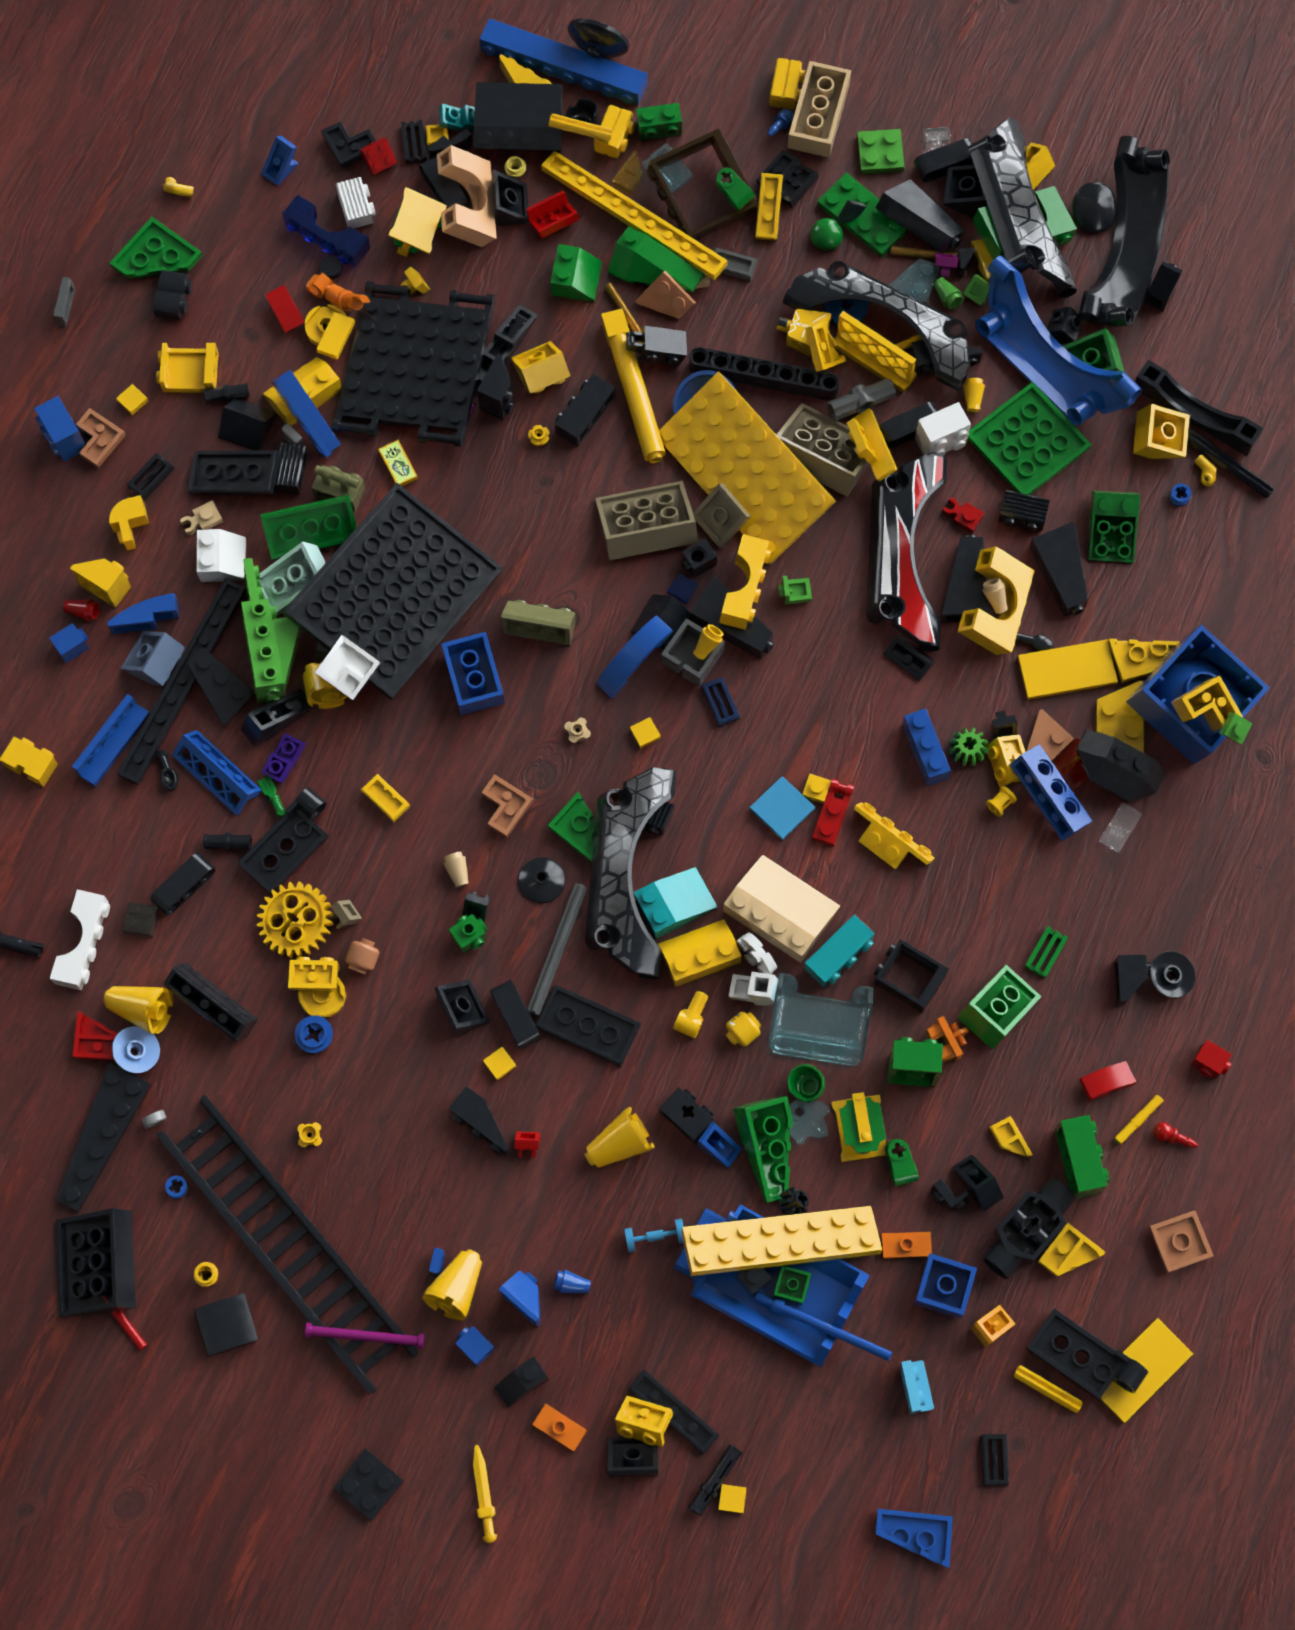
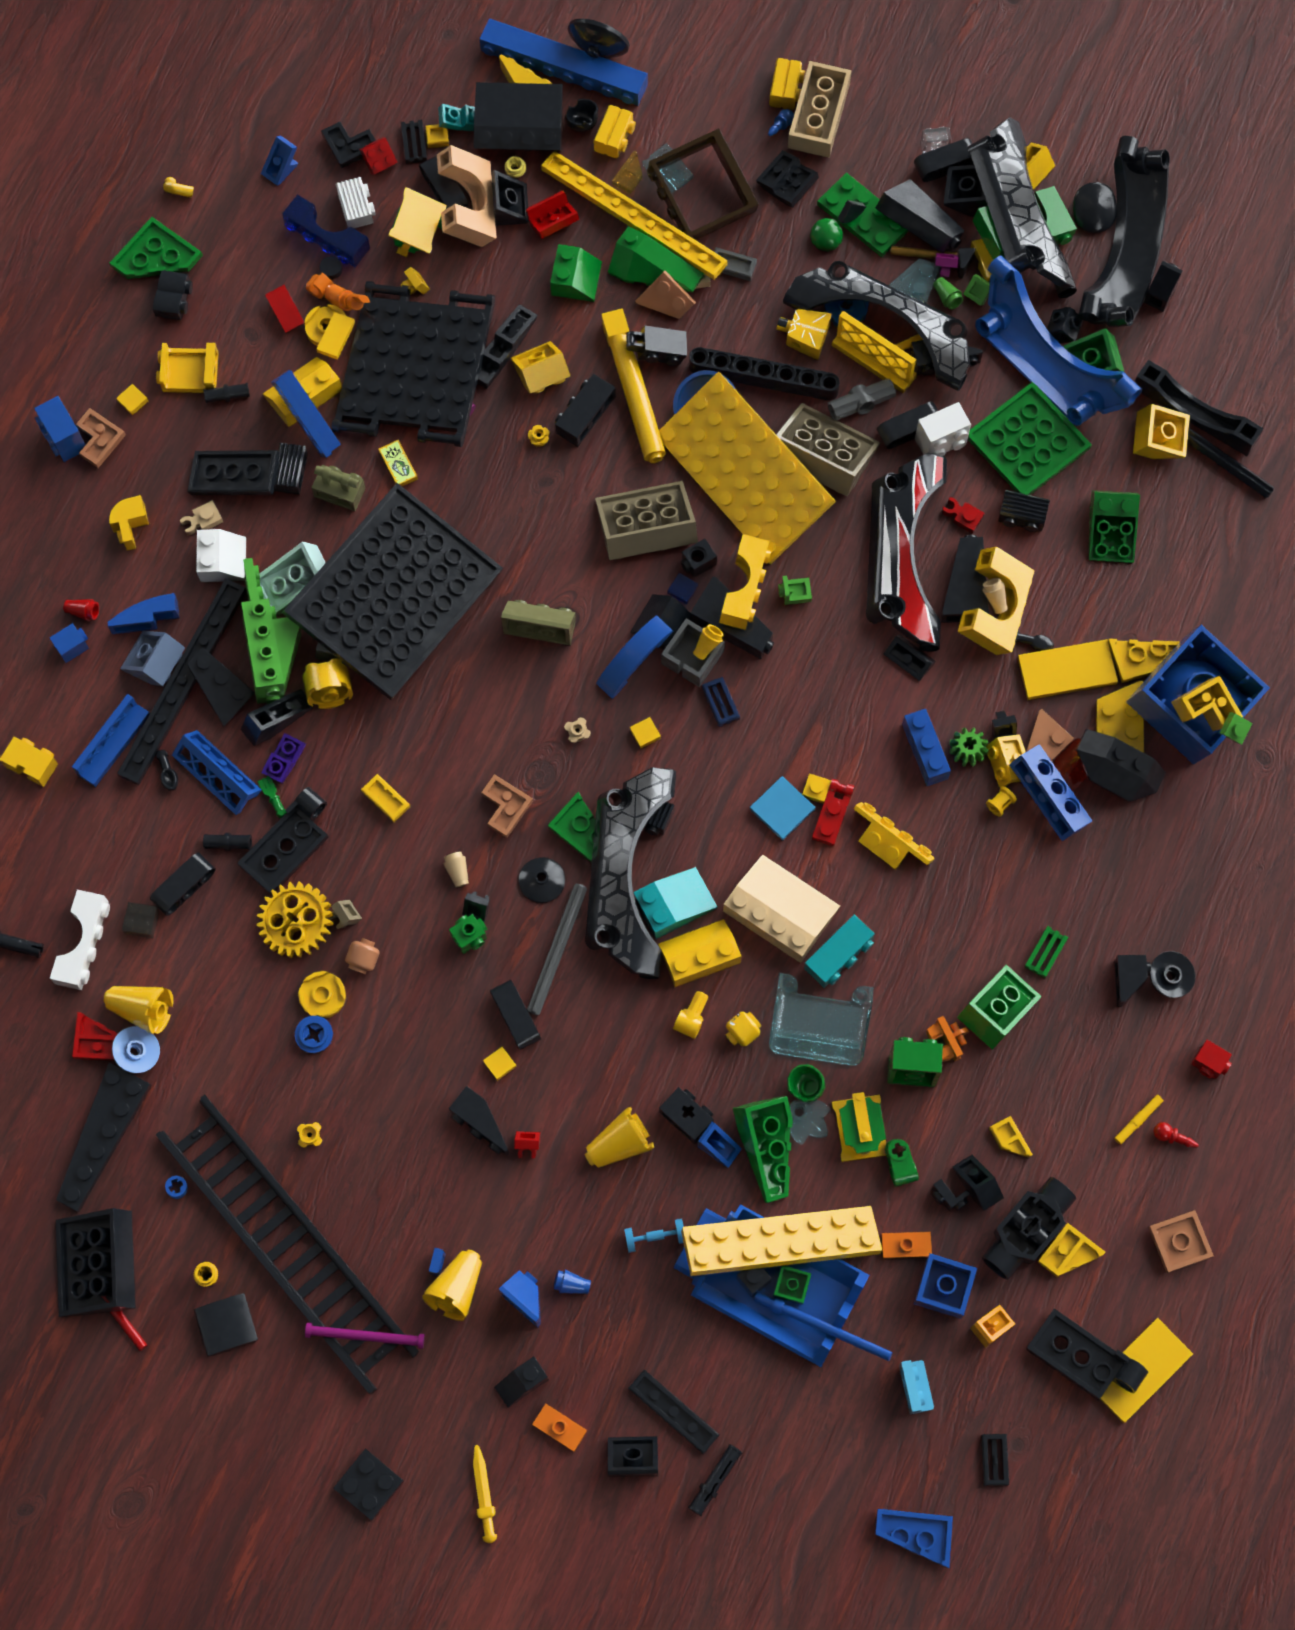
dark grey tile [53,277,75,327] -> none
yellow slope [70,558,131,608] -> none
black tile [127,453,174,501] -> none
light grey tile [141,1110,167,1129] -> none
black brick [163,963,258,1042] -> none
black slope [218,398,277,450] -> none
green plate [260,494,357,560] -> none
light grey tile [282,423,305,446] -> none
yellow bracket [288,957,340,991] -> none
white plate [315,635,380,700] -> none
black slope [427,129,473,159] -> none
black slope [434,980,490,1038] -> none
blue brick [441,632,505,715] -> none
blue brick [455,1326,495,1367] -> none
black slope [477,354,515,421] -> none
black tile [535,984,641,1067] -> none
yellow axle [549,114,612,141] -> none
pearl gold bar [604,283,642,332] -> none
yellow bracket [615,1396,673,1447] -> none
green brick [636,103,682,141] -> none
dark tan plate [693,483,751,548] -> none
green piece [716,168,755,211] -> none
yellow tile [718,1484,747,1514] -> none
white brick [728,972,778,1006] -> none
white plate [736,932,777,974] -> none
yellow tile [755,173,783,241] -> none
black gear [779,1186,809,1215] -> none
yellow wing [805,322,846,372] -> none
yellow bracket [847,408,897,481] -> none
bright green plate [857,129,904,174] -> none
black window [873,939,949,1013] -> none
yellow cone [963,378,985,412] -> none
yellow axle [1014,1365,1083,1413] -> none
black slope [1029,522,1088,617] -> none
green brick [1055,1115,1110,1199] -> none
red slope [1079,1061,1136,1101] -> none
clear slope [1099,802,1143,853] -> none
blue bush [1169,483,1191,506] -> none
yellow arm [1194,455,1216,486] -> none

